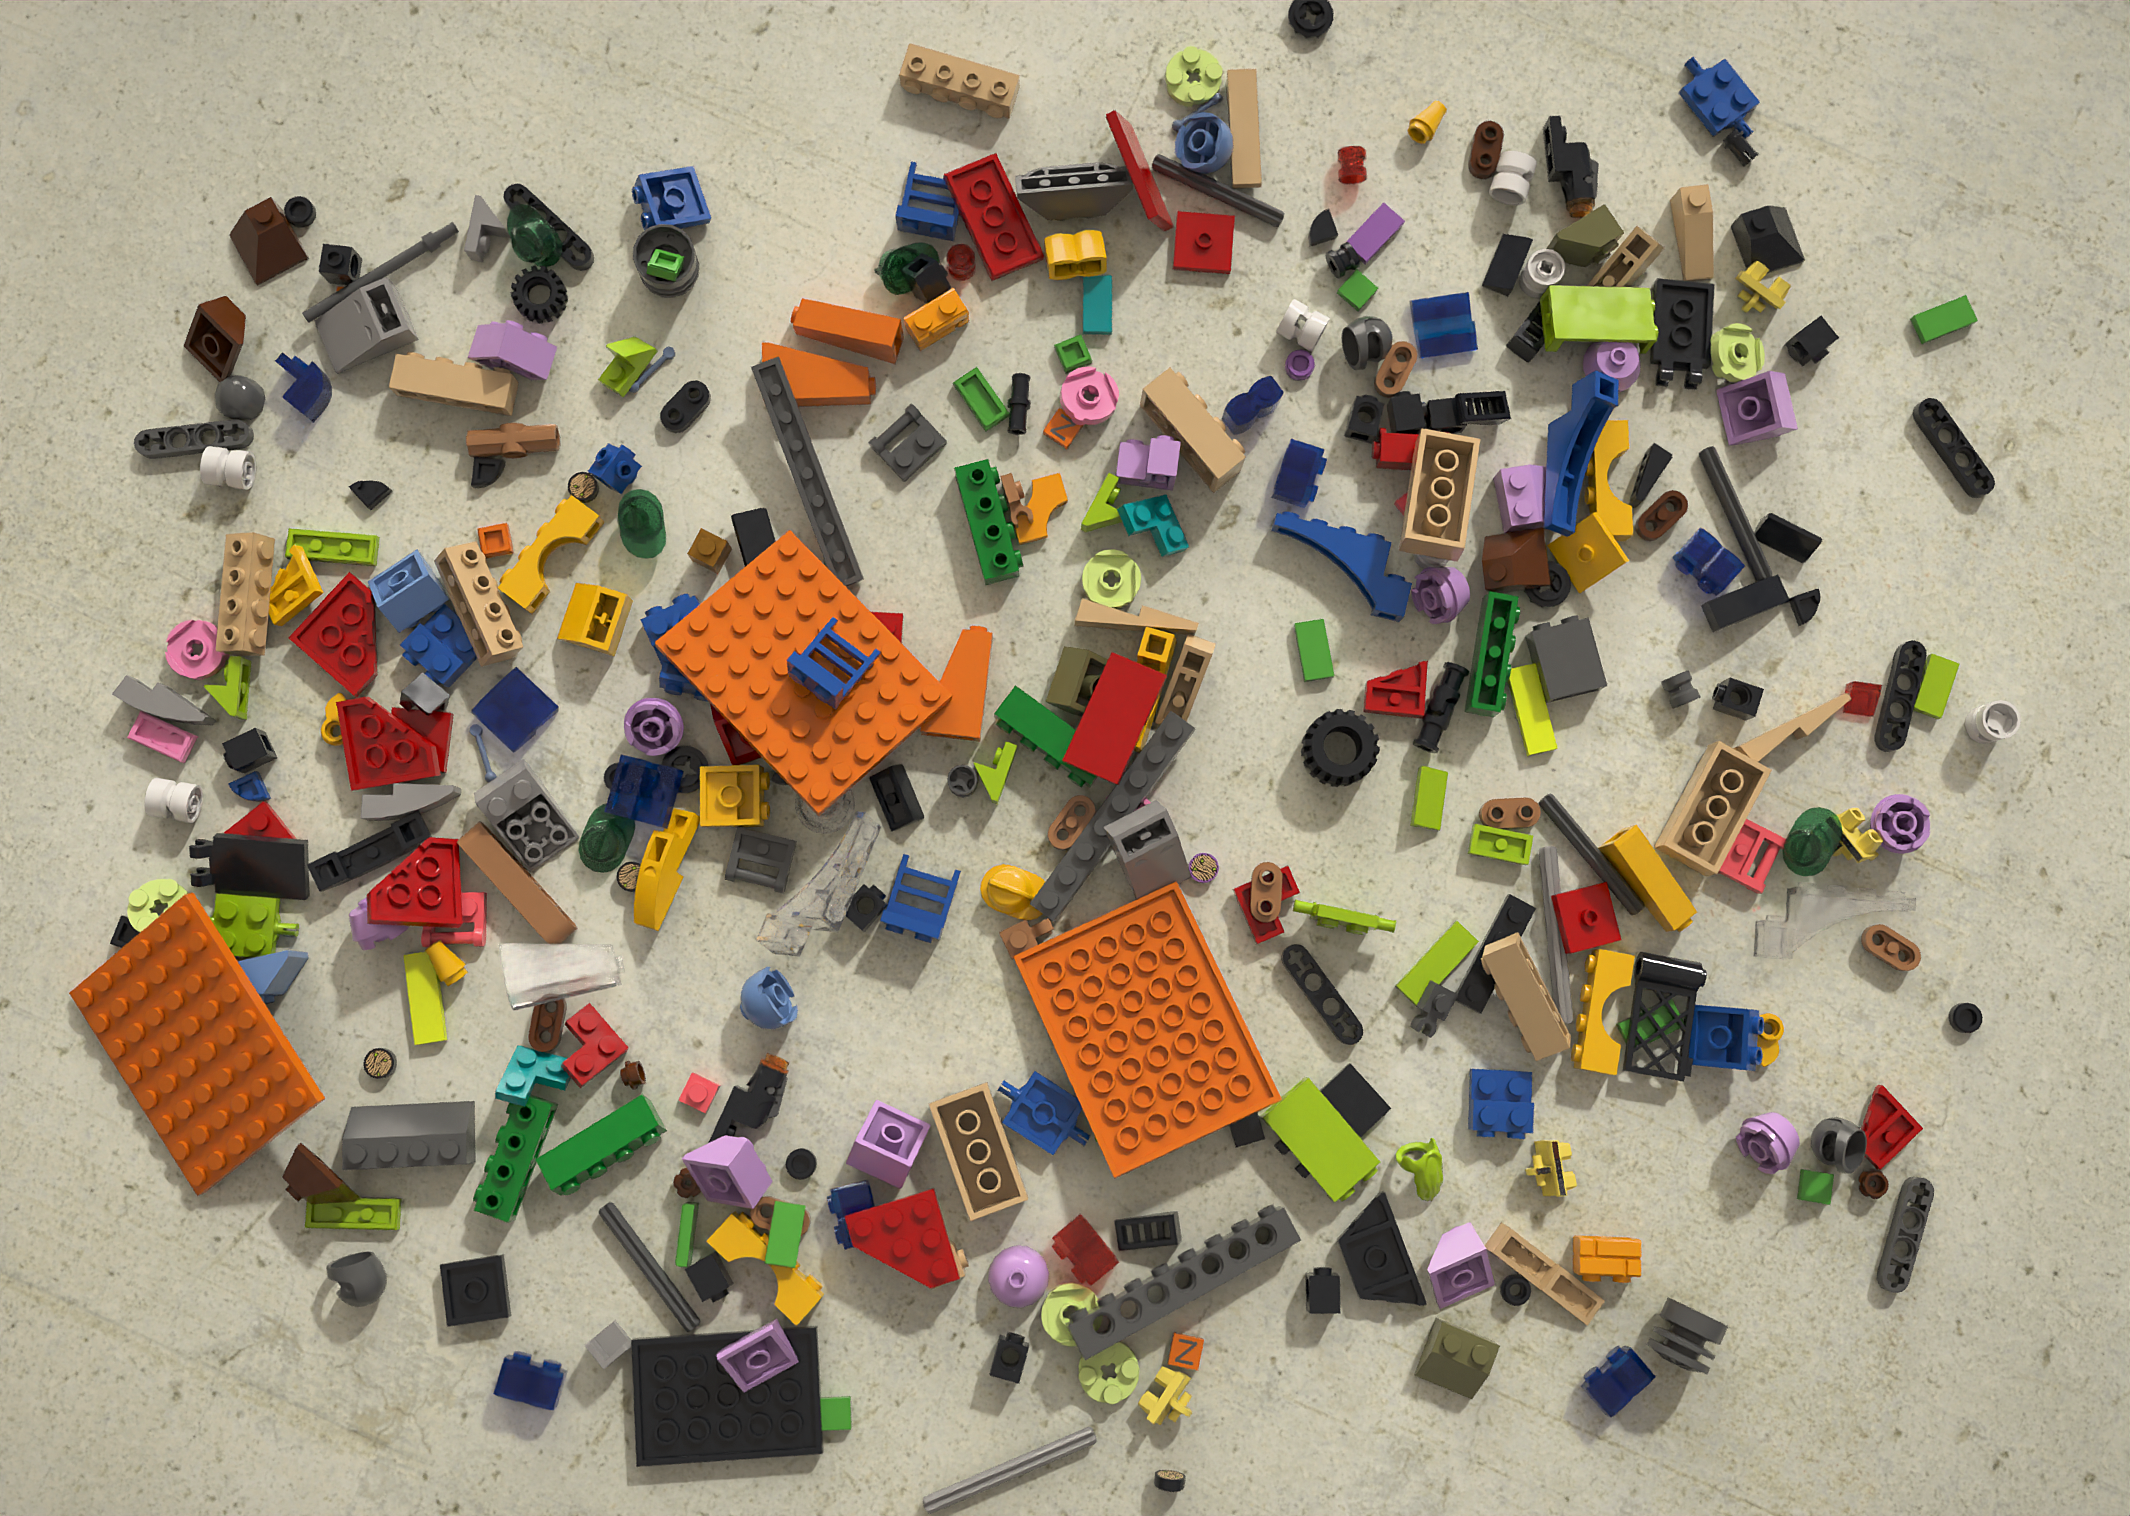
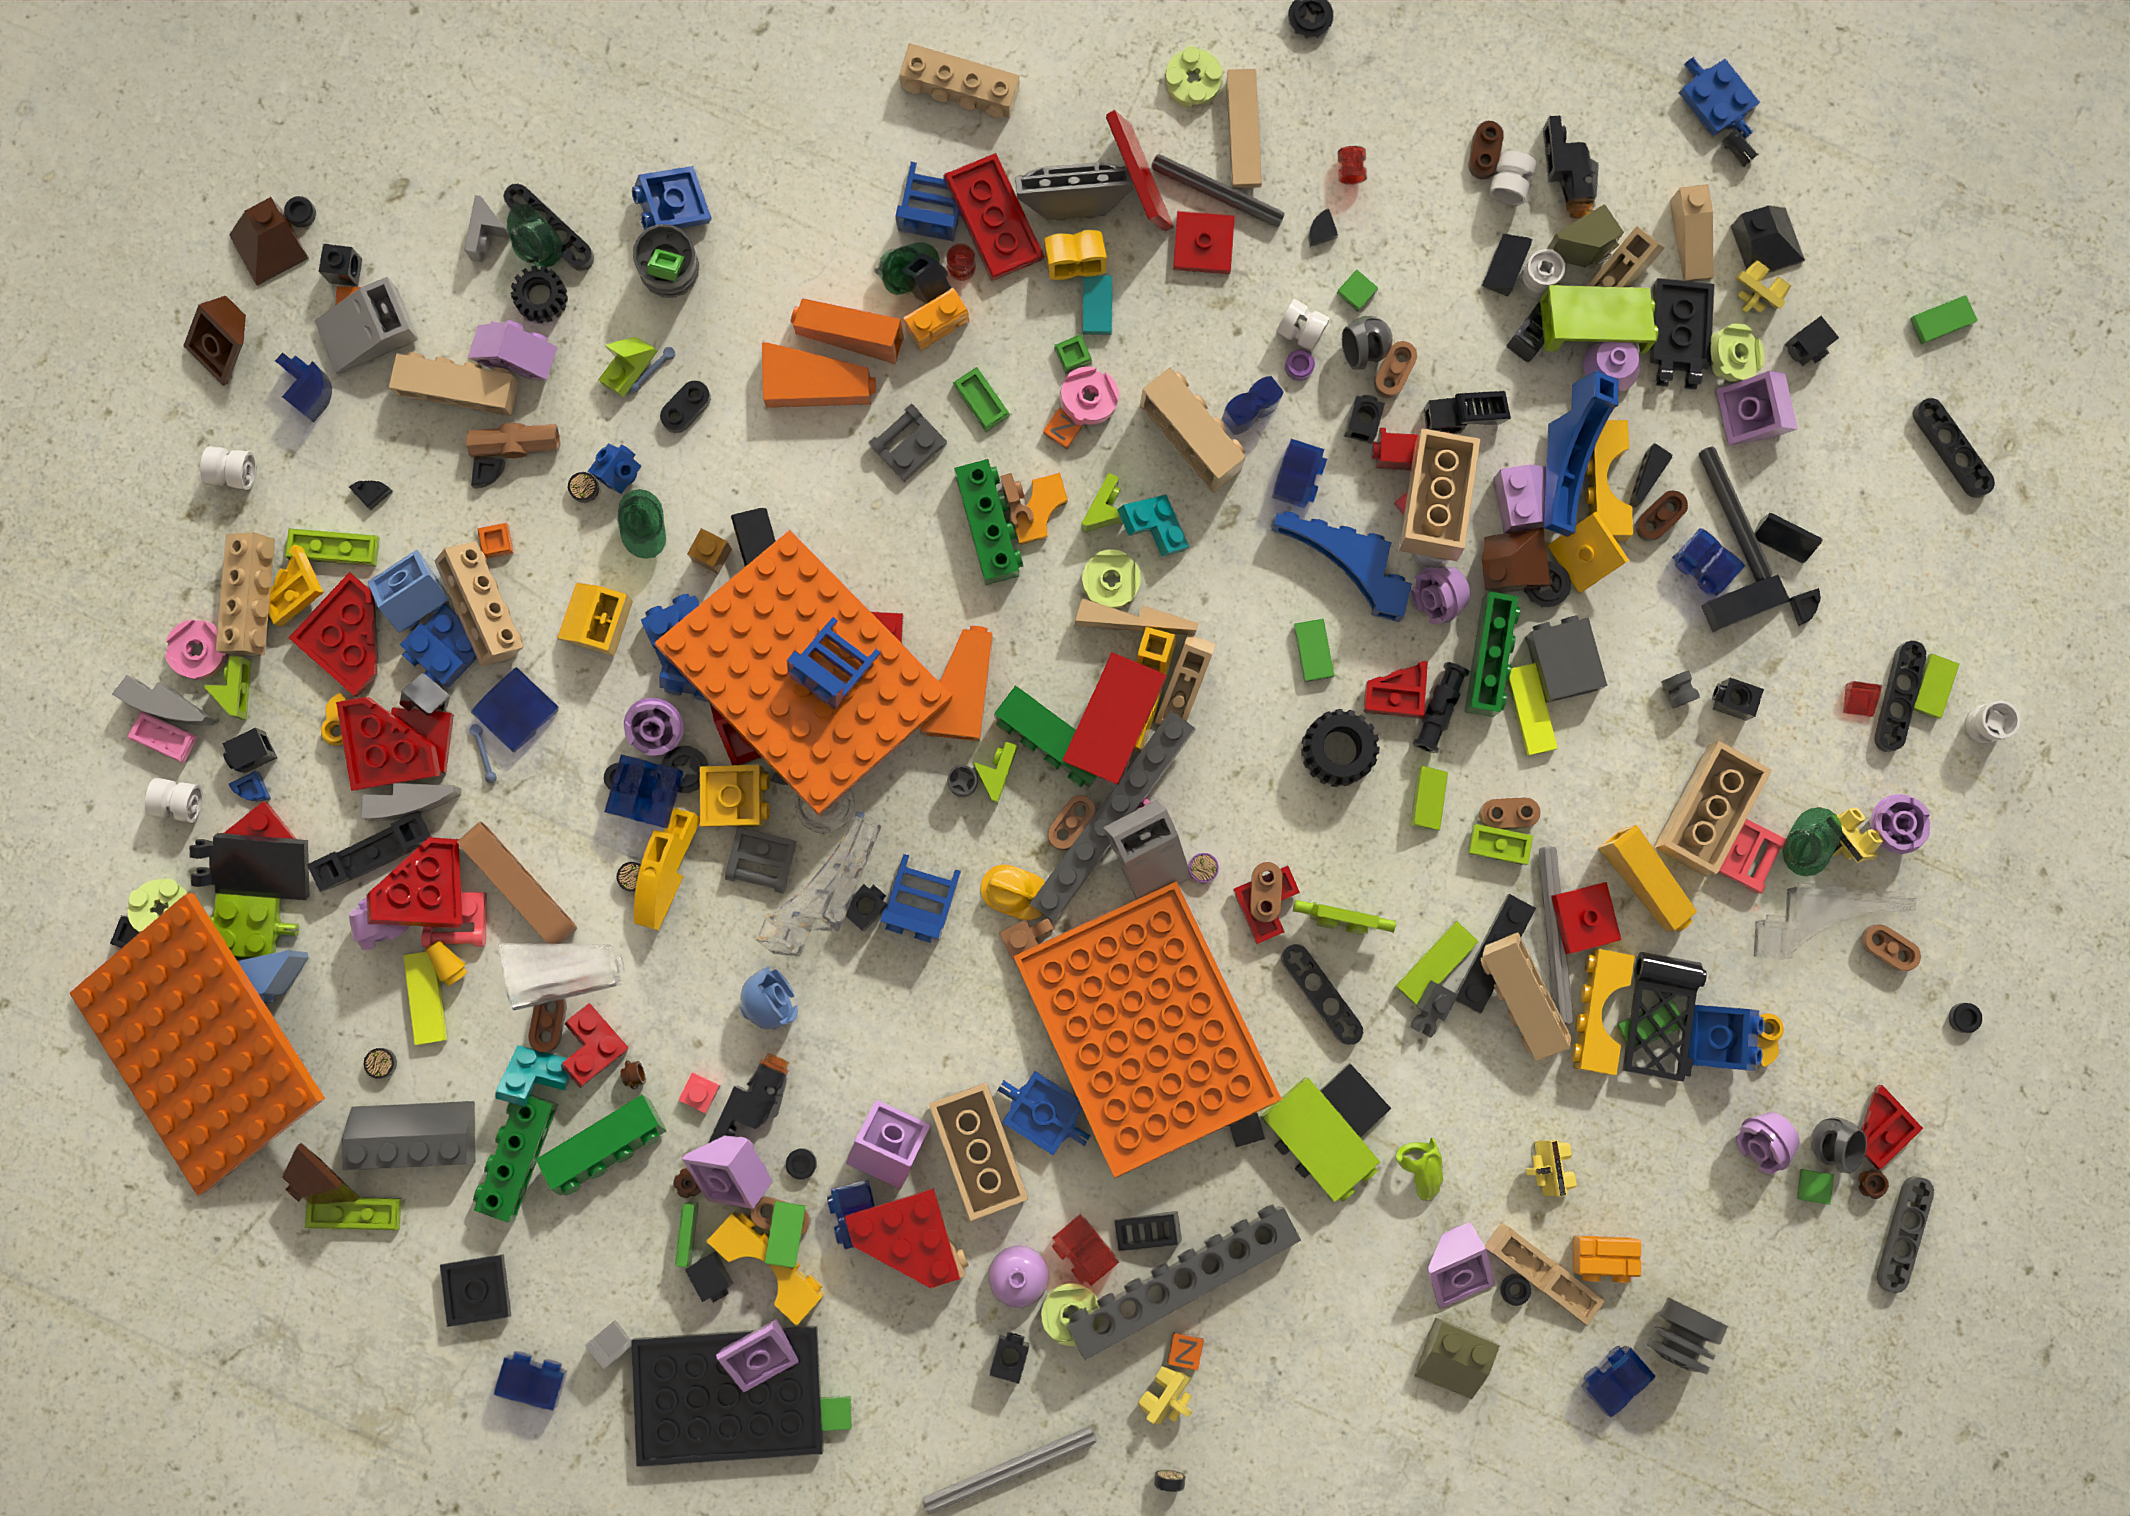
dark grey beam [134,419,254,459] -> none
dark grey hair [214,375,265,420] -> none
dark grey bar [302,222,459,323] -> none
dark grey helmet [326,1252,387,1307] -> none
light grey slope [474,759,579,871] -> none
yellow arch [498,495,605,614] -> none
clear green piece [578,802,636,873] -> none
dark grey axle [598,1202,700,1332] -> none
dark grey plate [751,356,864,586] -> none
black slope [869,764,924,832] -> none
black pin [1007,373,1031,435] -> none
olive slope [1046,646,1108,717] -> none
yellowish green plate [1078,1341,1139,1404] -> none
lavender brick [1116,435,1181,491] -> none
sand blue hinge [1172,93,1223,132] -> none
medium blue cylinder [1175,112,1233,174] -> none
black brick [1305,1267,1340,1314] -> none
black wheel [1325,242,1360,279] -> none
black wing [1337,1191,1427,1306] -> none
medium lavender tile [1346,202,1405,265] -> none
black brick [1386,391,1428,435] -> none
yellow cone [1408,101,1447,144] -> none
clear blue slope [1410,292,1478,358] -> none
blue plate [1468,1069,1534,1139] -> none
dark grey axle [1539,793,1645,915] -> none
tan slope [1733,693,1852,762] -> none

